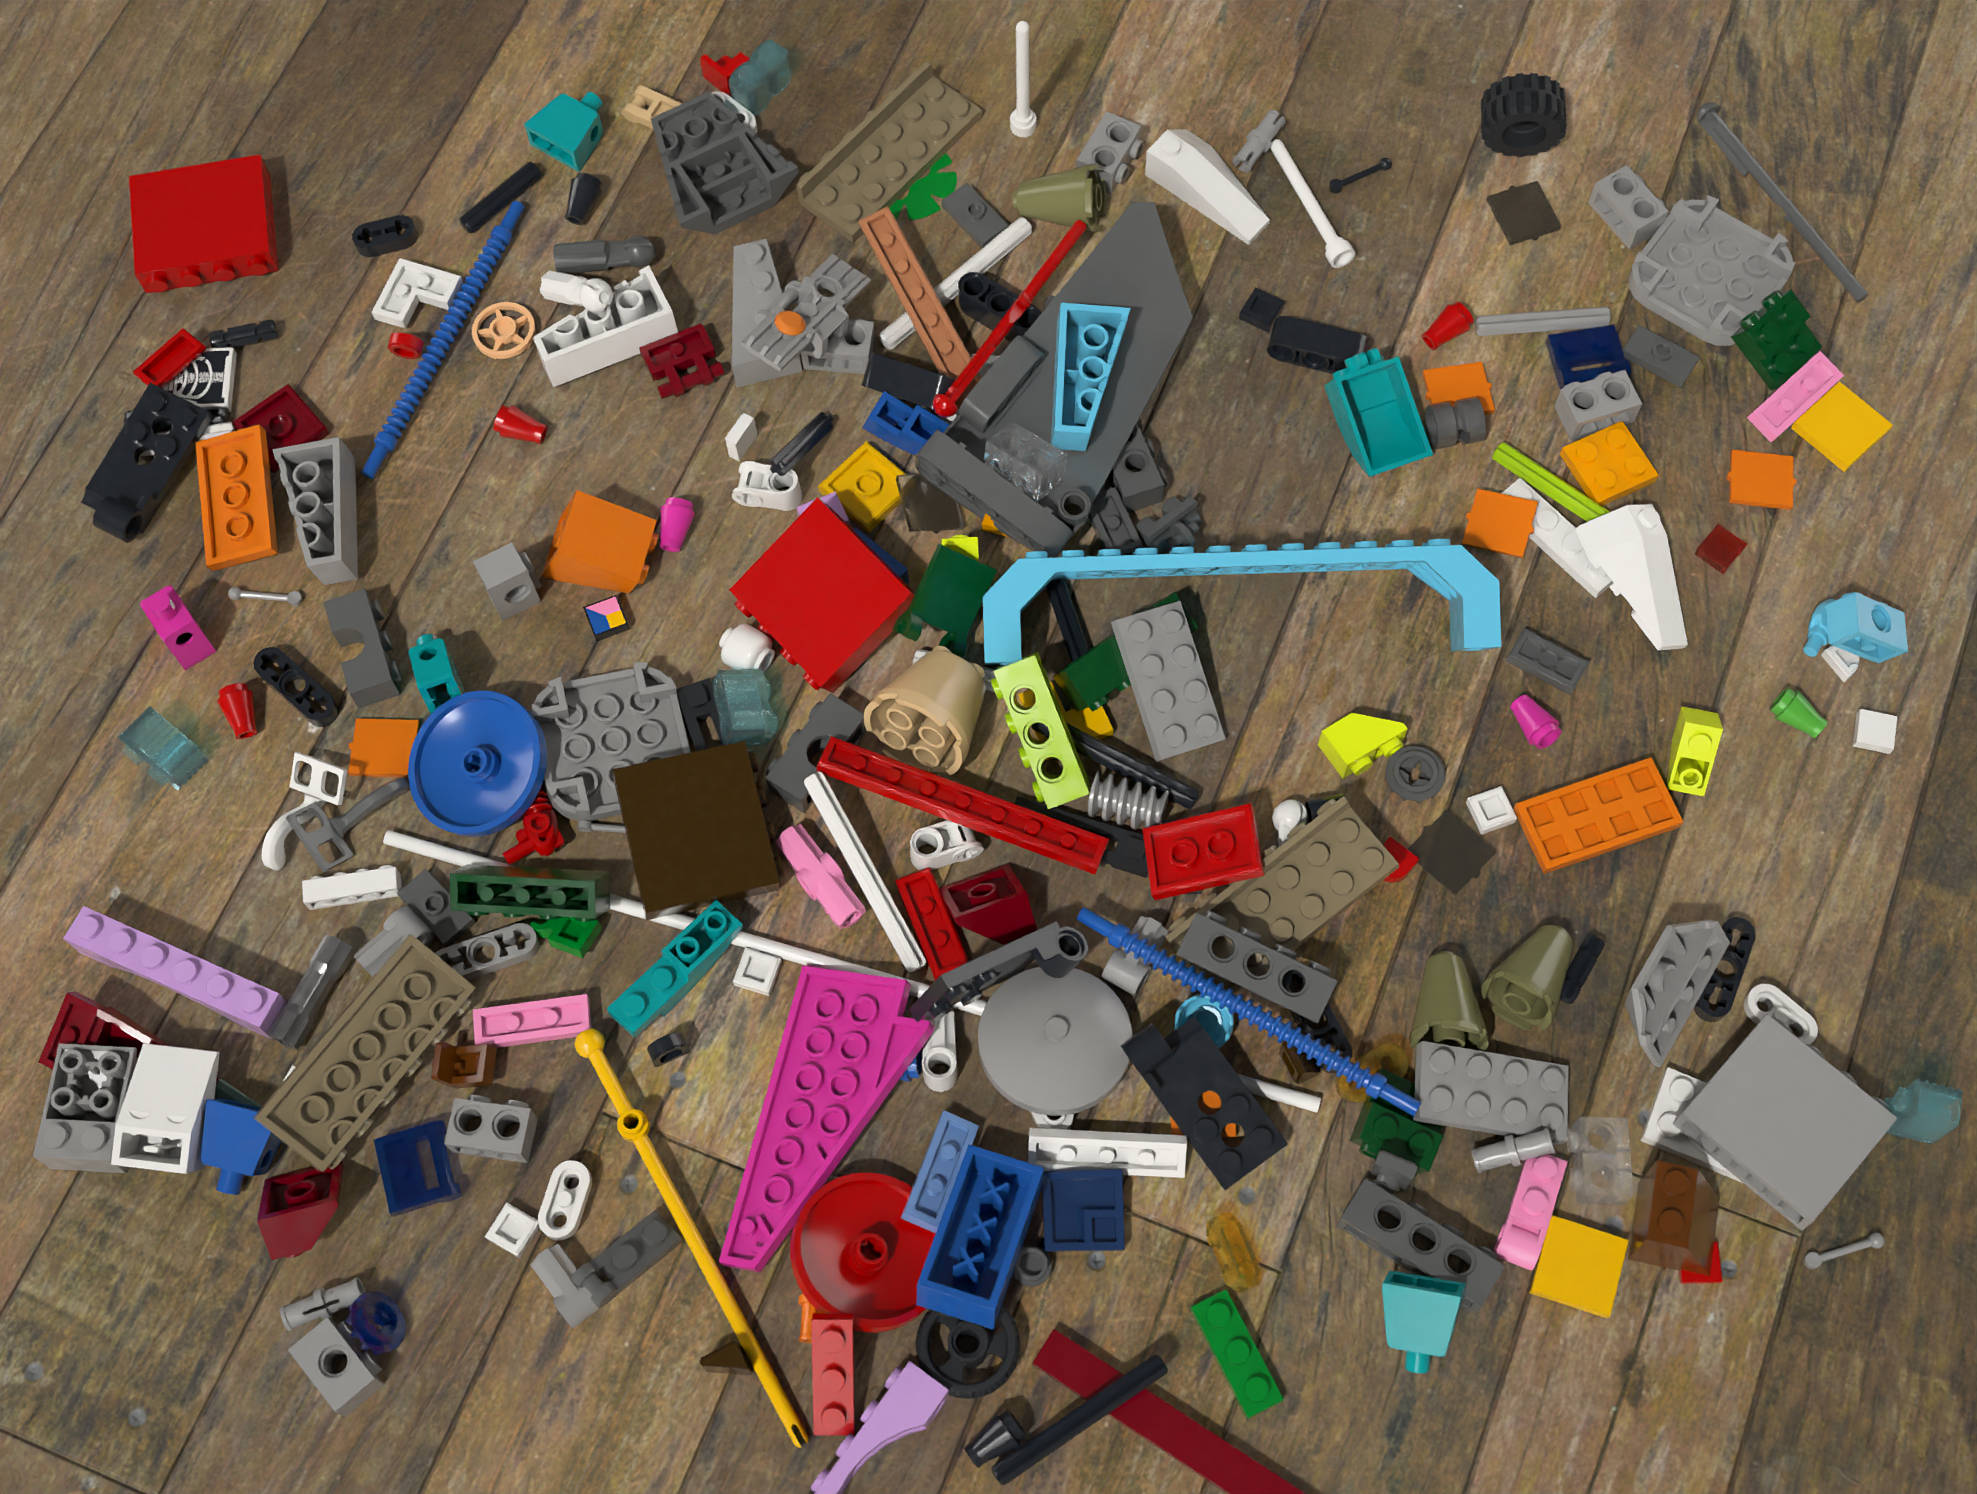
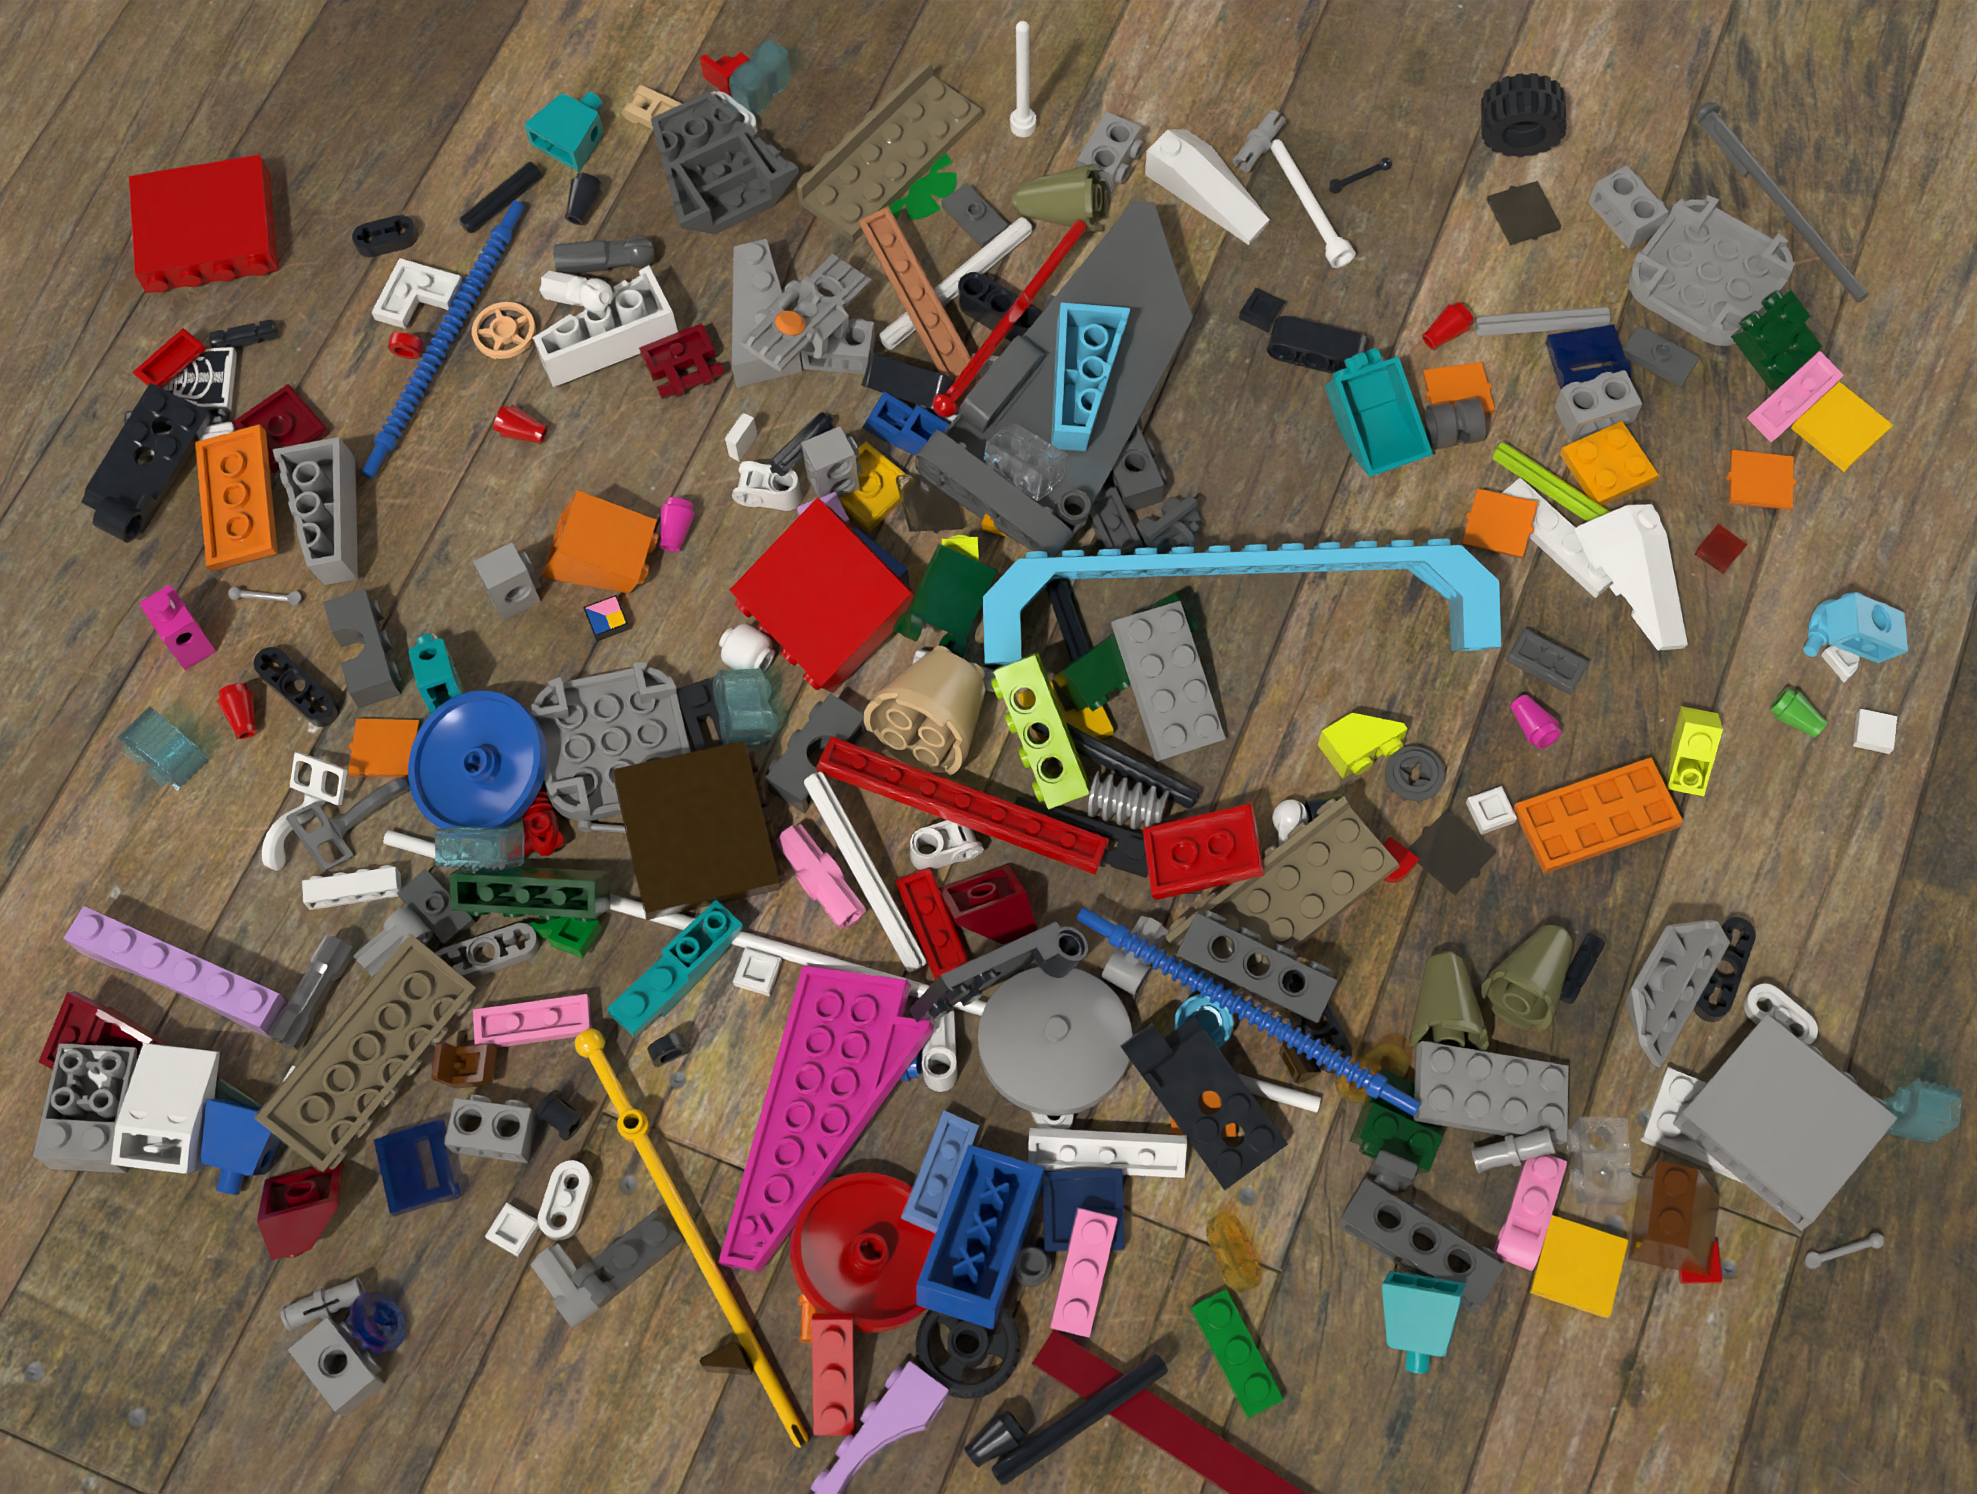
none -> clear light blue brick [435,826,524,870]
none -> black bush [535,1090,587,1141]
none -> light grey brick [801,426,862,498]
none -> bright pink plate [1049,1207,1117,1337]

